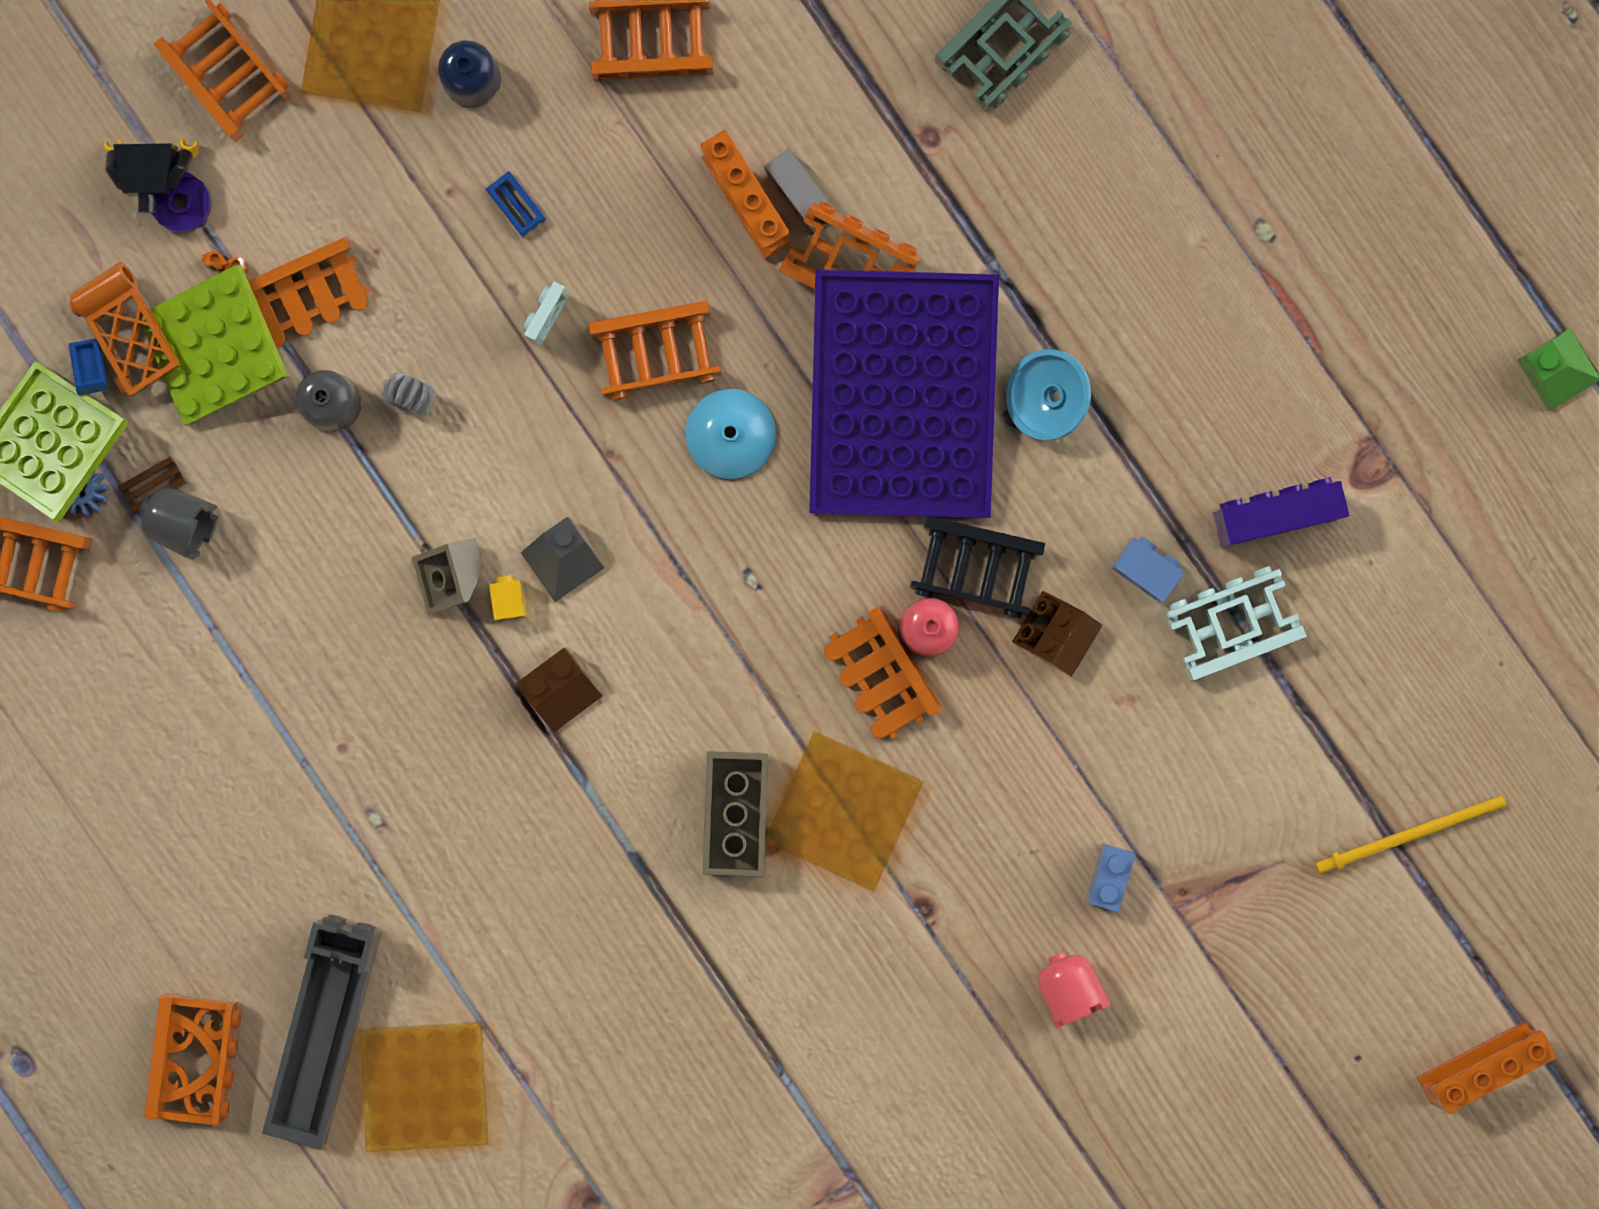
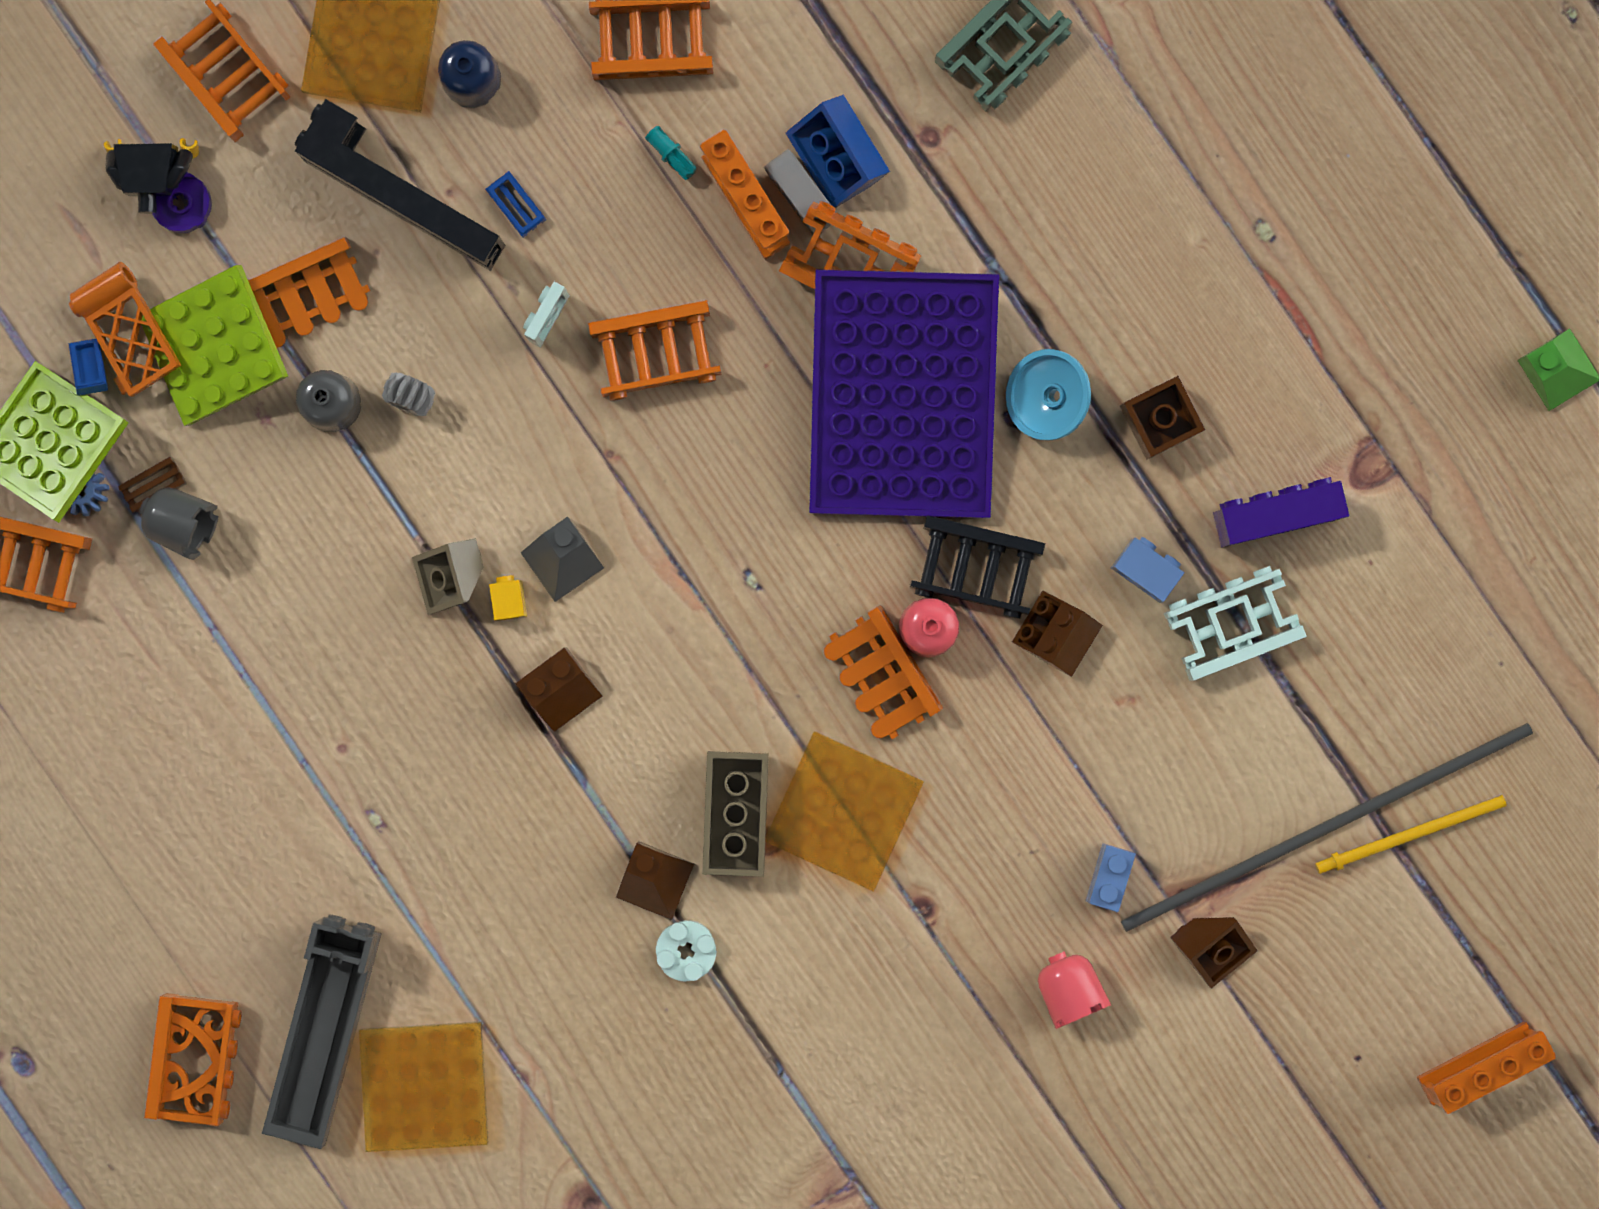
orange piece [201,251,248,274] -> none
medium azure dish [686,389,776,479] -> none
none -> black brick [295,99,506,271]
none -> reddish brown slope [616,841,695,920]
none -> teal axle [645,126,697,180]
none -> light aqua plate [656,920,717,982]
none -> blue slope [786,94,890,208]
none -> reddish brown brick [1120,376,1205,460]
none -> dark grey piece [1121,723,1533,932]
none -> reddish brown slope [1170,917,1258,989]

